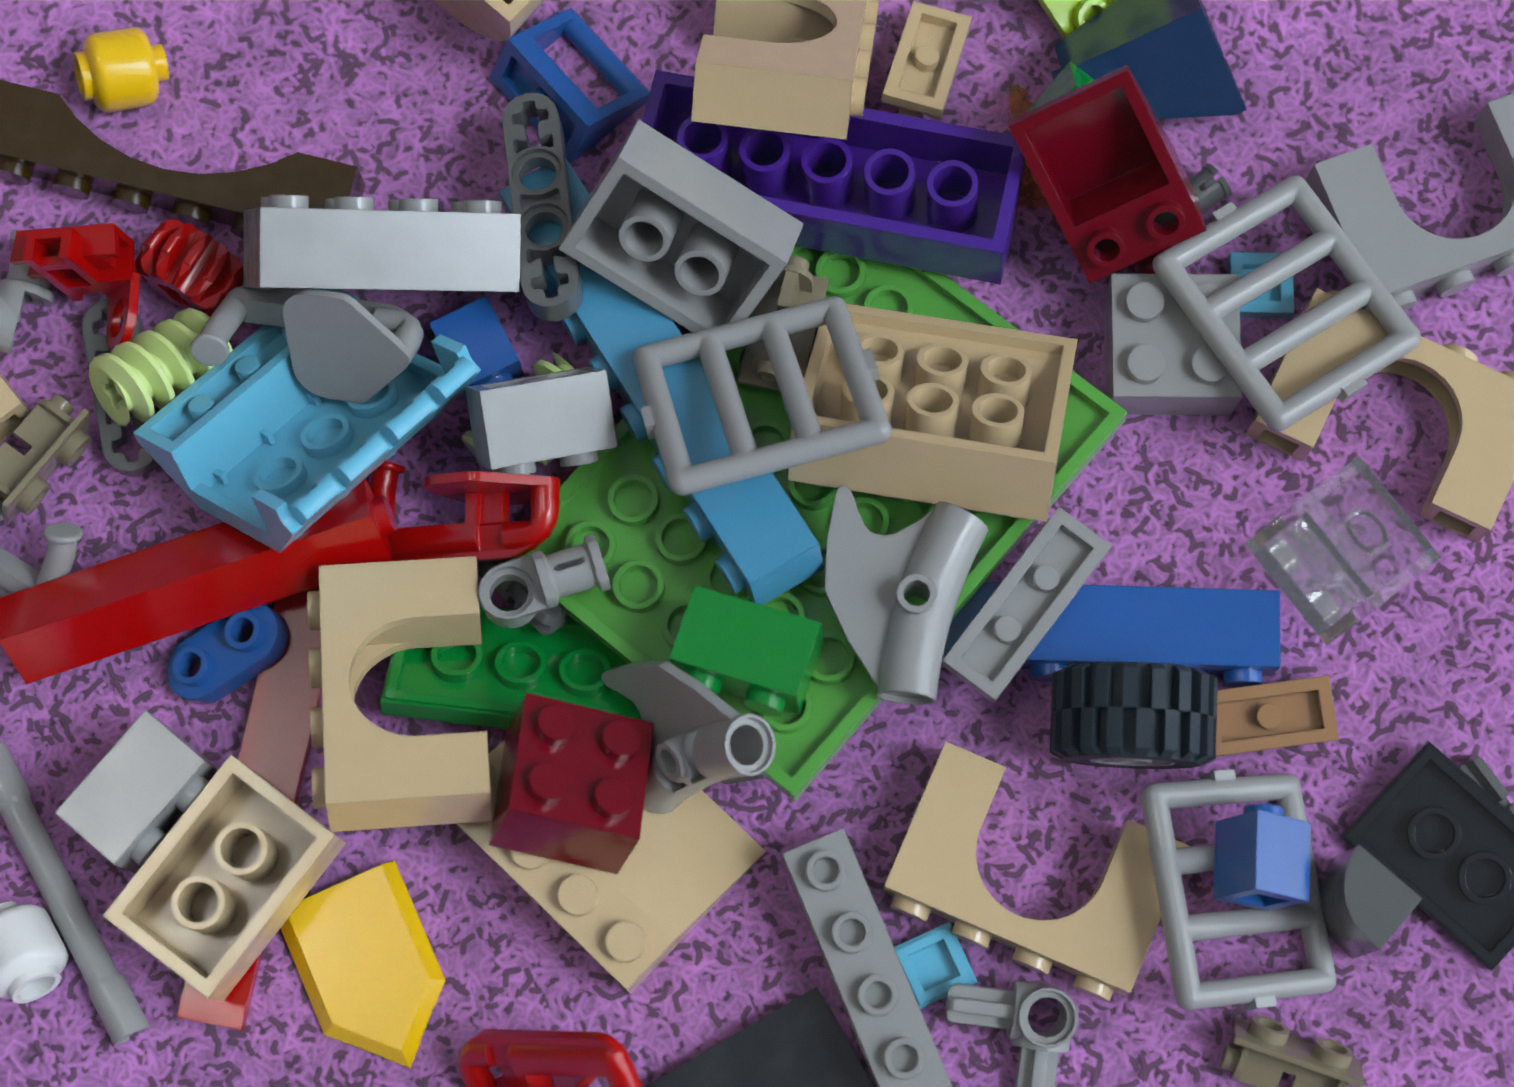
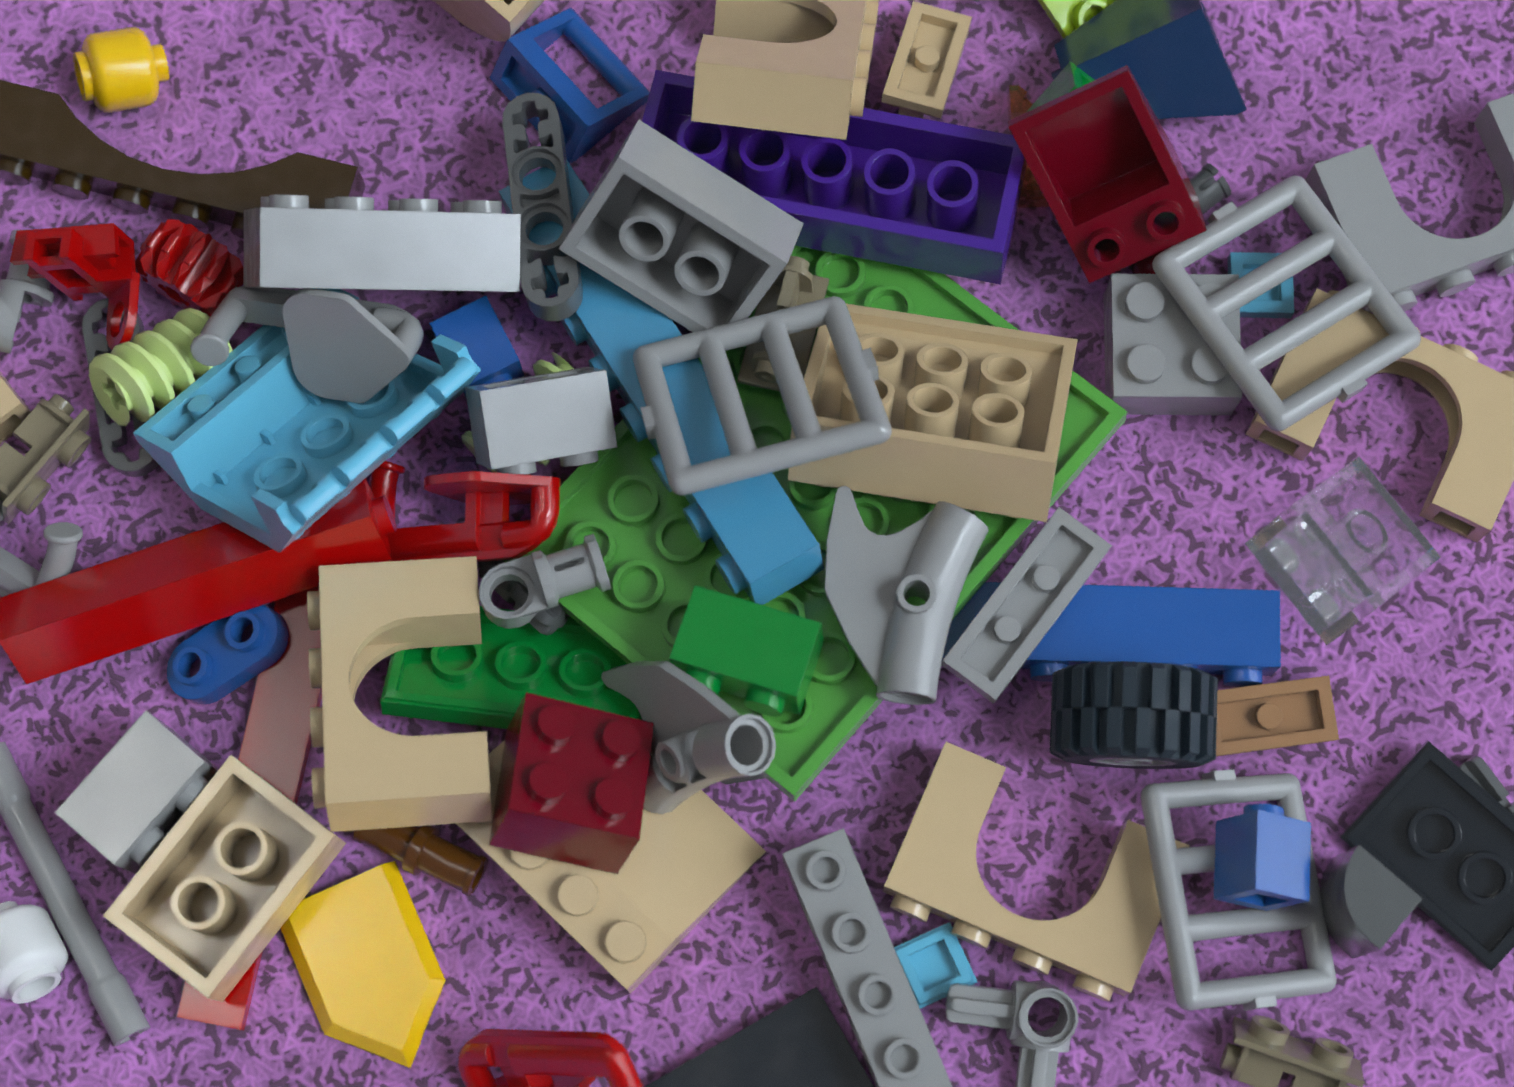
none -> reddish brown pin [353,825,488,897]

